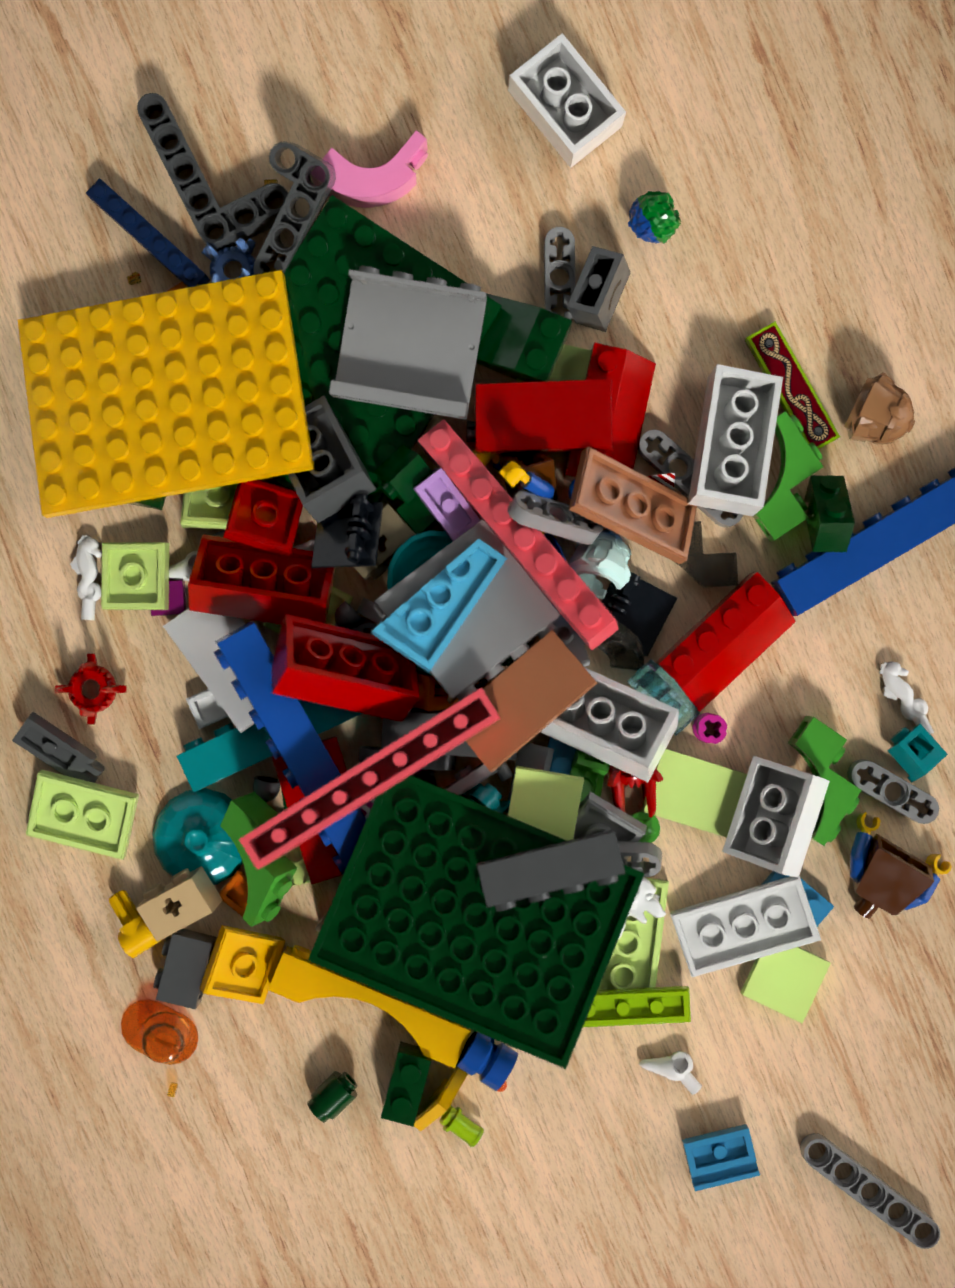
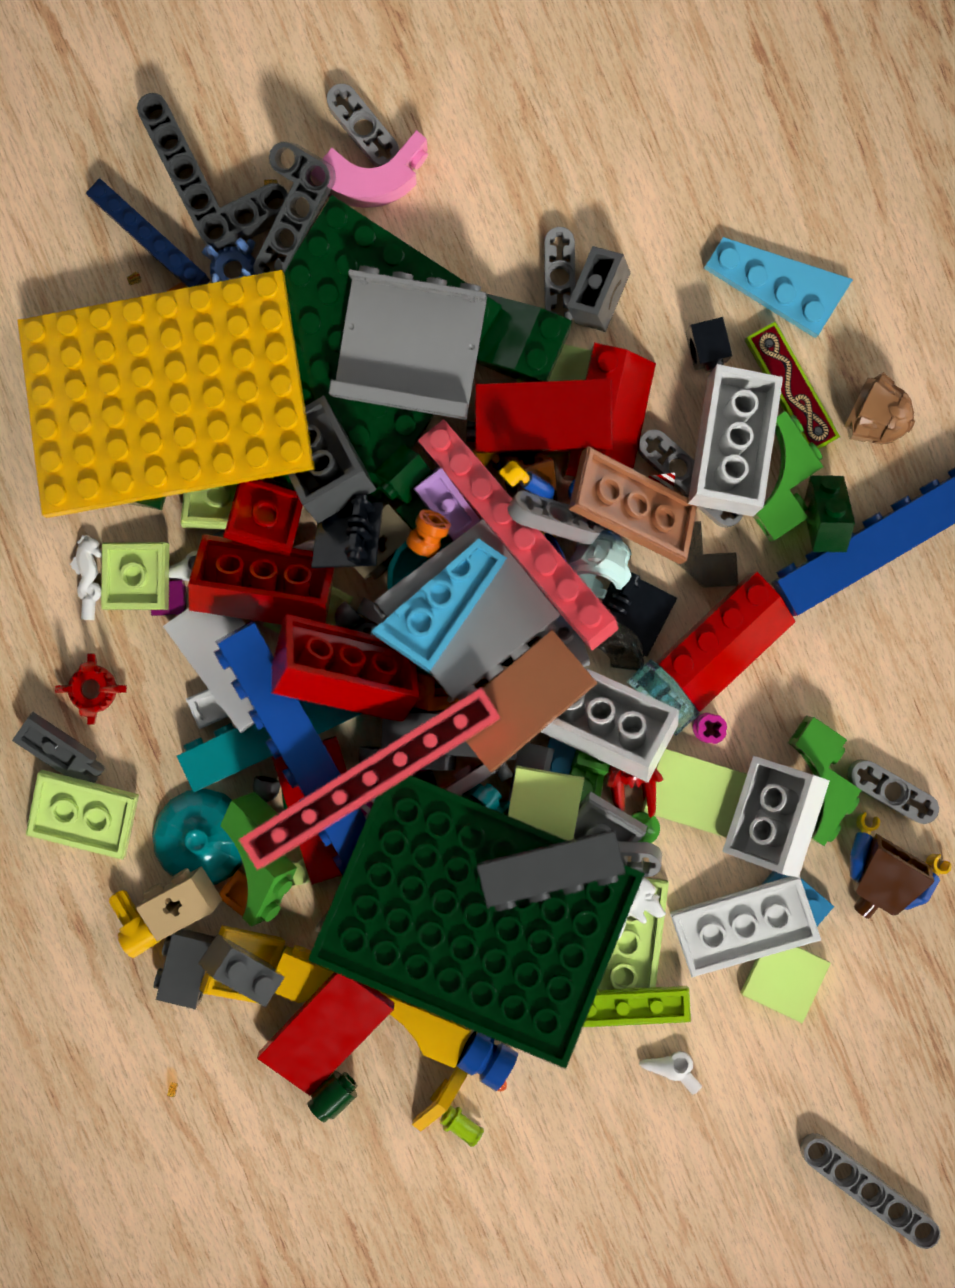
clear orange piece [121,999,199,1065] -> none
dark green brick [381,1041,431,1127] -> none
white brick [508,33,626,168] -> none
green piece [628,191,681,244] -> none
dark azure plate [682,1124,760,1191] -> none
white animal [879,661,934,735] -> none
teal brick [887,724,948,783] -> none
none -> dark grey brick [199,934,285,1007]
none -> red tile [257,972,395,1096]
none -> light grey beam [327,84,399,167]
none -> orange wheel [406,509,451,558]
none -> black brick [685,317,733,373]
none -> medium azure wing [704,237,853,338]

